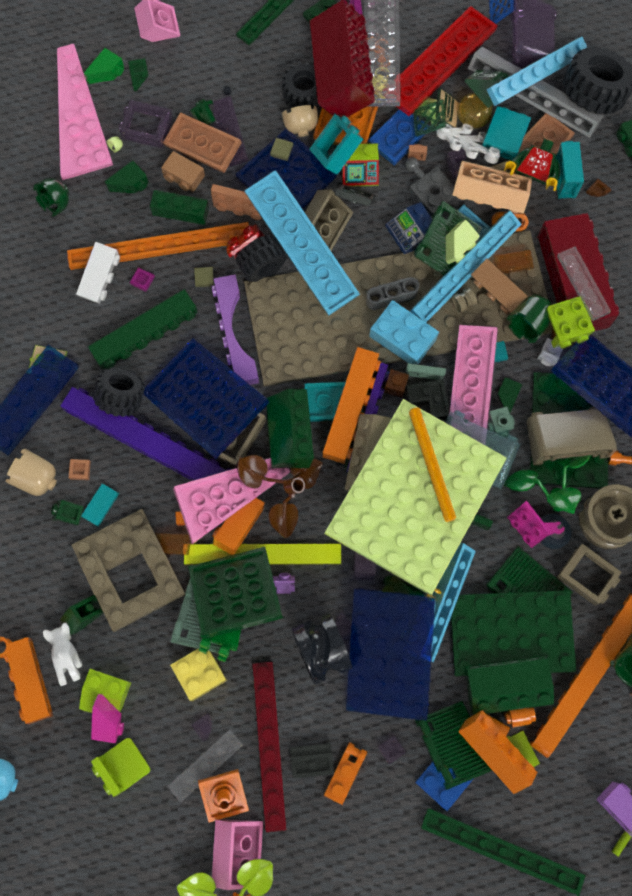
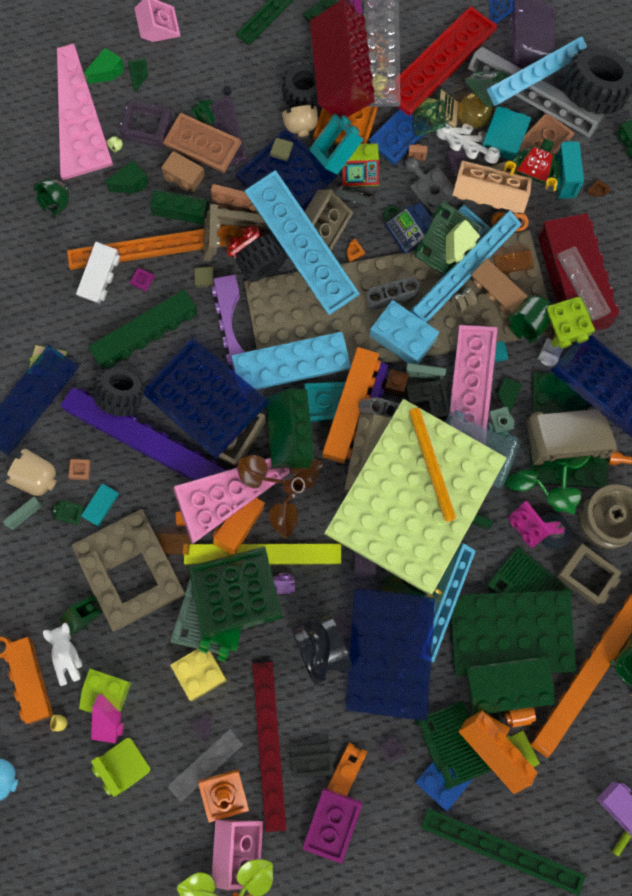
none -> sand green tile [3,497,42,530]
none -> light yellow hinge [50,715,67,731]
none -> dark tan bracket [203,204,270,261]
none -> medium azure plate [232,332,351,393]
none -> magenta plate [302,788,363,864]
none -> orange tile [347,239,365,263]
none -> dark grey beam [358,397,400,418]
none -> dark green tile [384,206,401,223]

